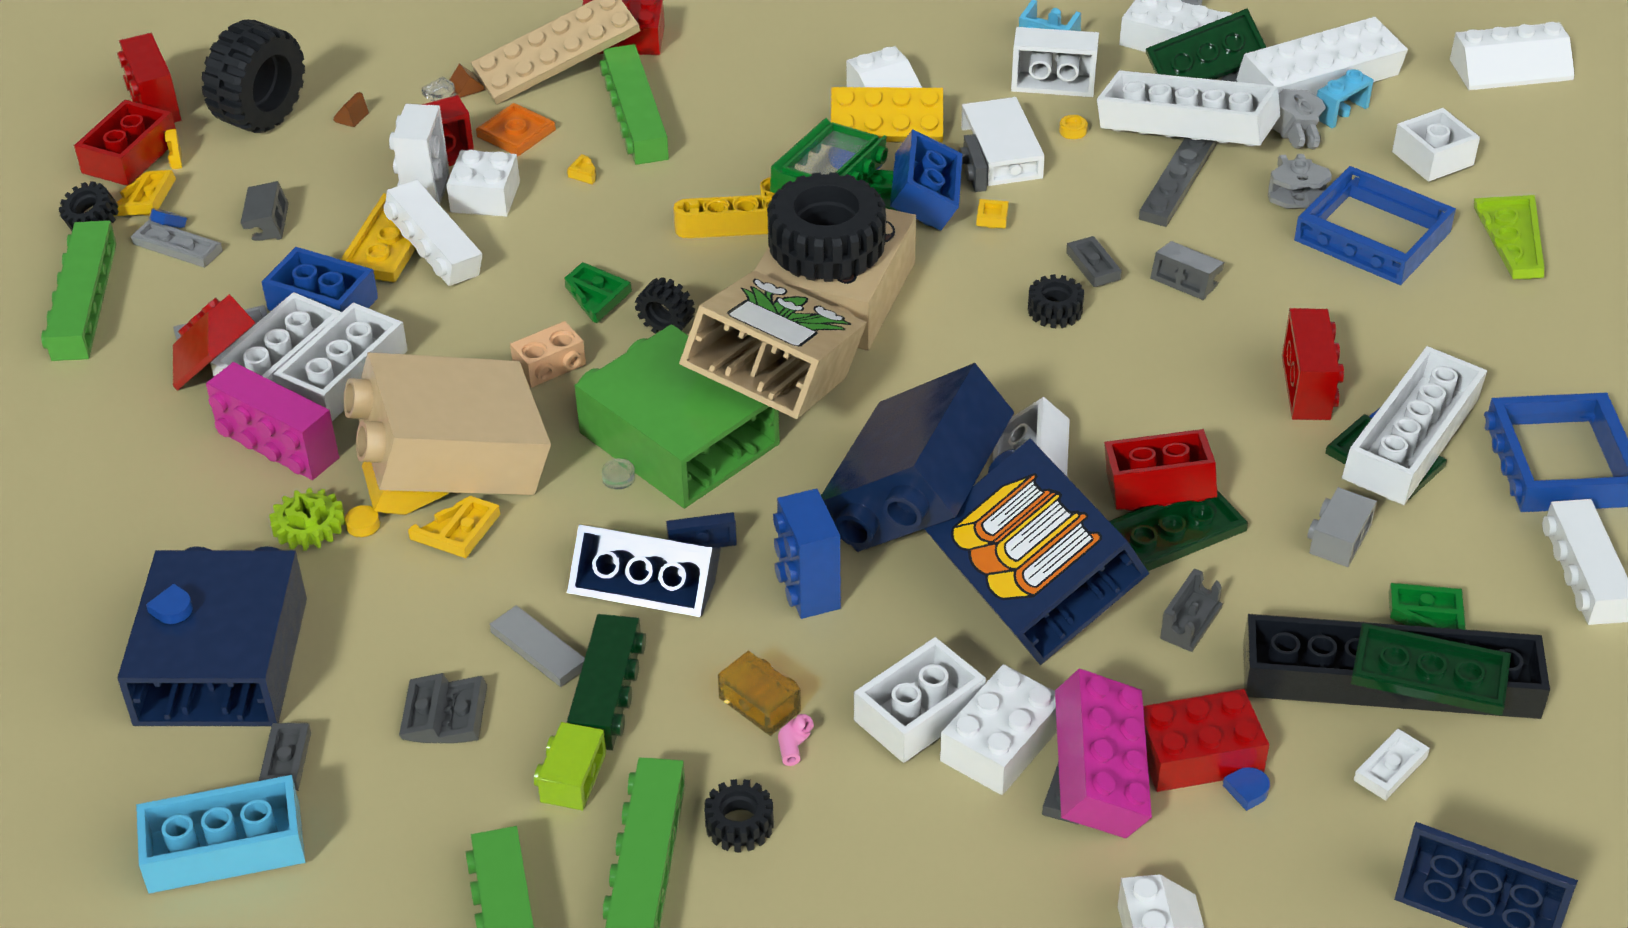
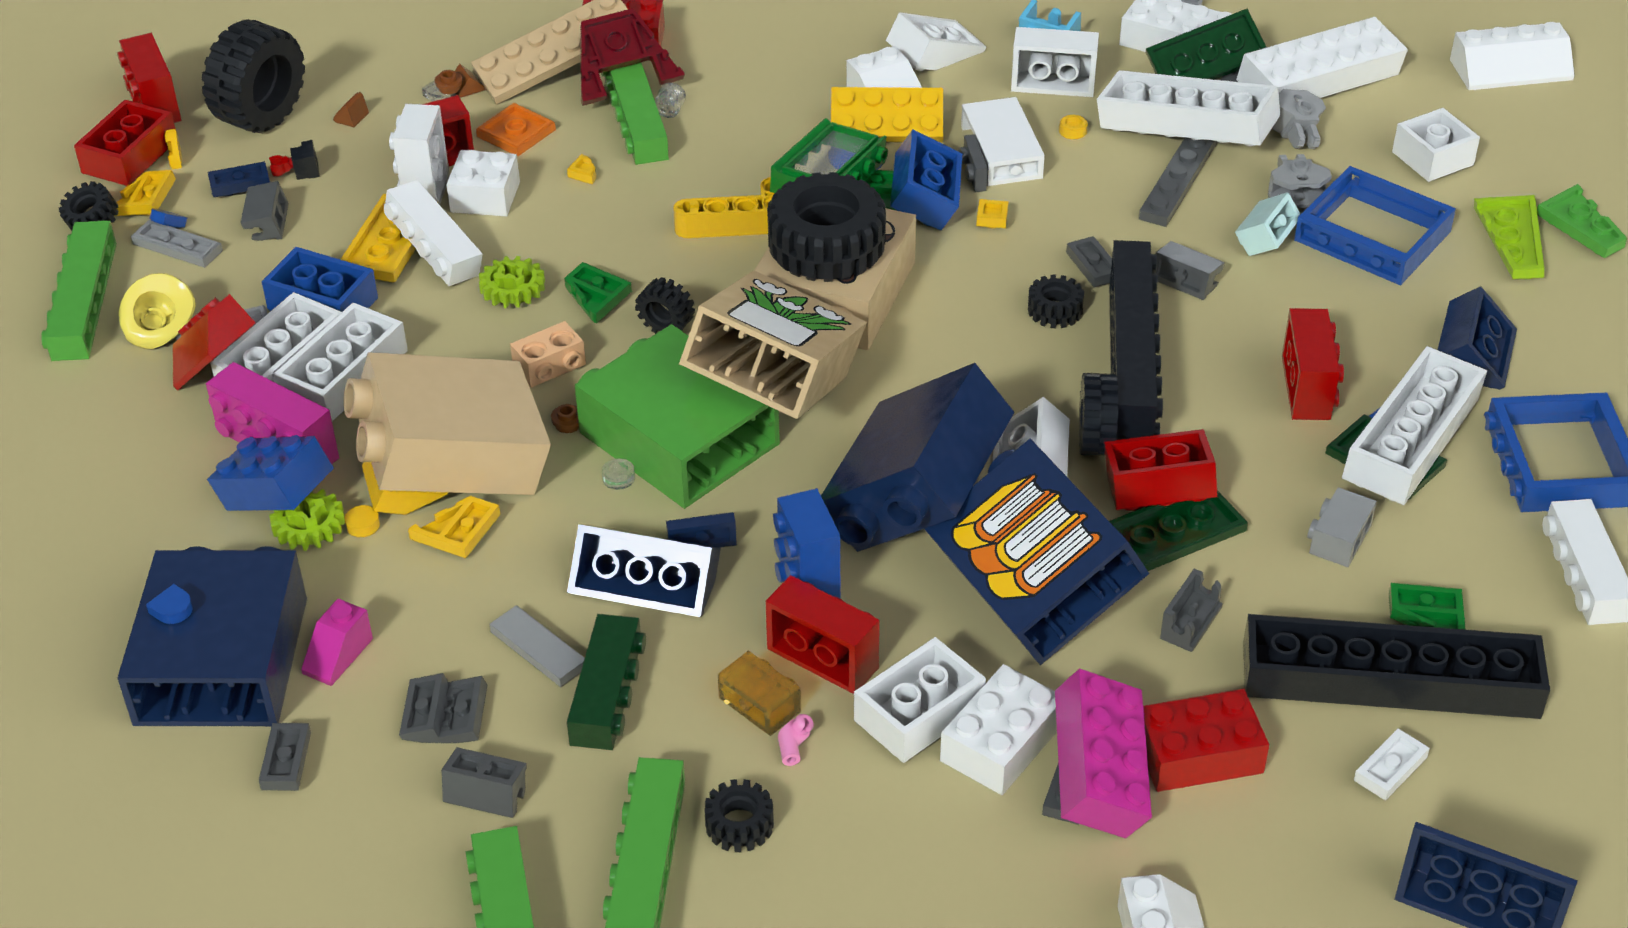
medium azure brick [136,775,306,893] -> none
lime brick [534,722,606,811] -> none
blue tile [1223,767,1270,811] -> none
medium azure window [1317,69,1374,128] -> none
dark green tile [1351,623,1511,716] -> none
none -> light yellow hat [119,273,196,349]
none -> blue brick [207,435,334,511]
none -> dark blue plate [208,161,270,198]
none -> black piece [269,140,320,180]
none -> dark pink slope [301,598,373,686]
none -> dark orange plate [435,70,463,94]
none -> dark grey hinge [441,747,527,818]
none -> lime gear [479,256,545,308]
none -> dark orange plate [551,404,579,433]
none -> dark red wing [580,8,685,106]
none -> clear wheel [654,83,686,118]
none -> red brick [765,575,880,694]
none -> white slope [886,12,986,71]
none -> black bush [1079,373,1118,455]
none -> black brick [1109,240,1163,440]
none -> light aqua brick [1235,192,1300,256]
none -> dark blue slope [1438,286,1517,390]
none -> bright green wing [1537,184,1627,258]

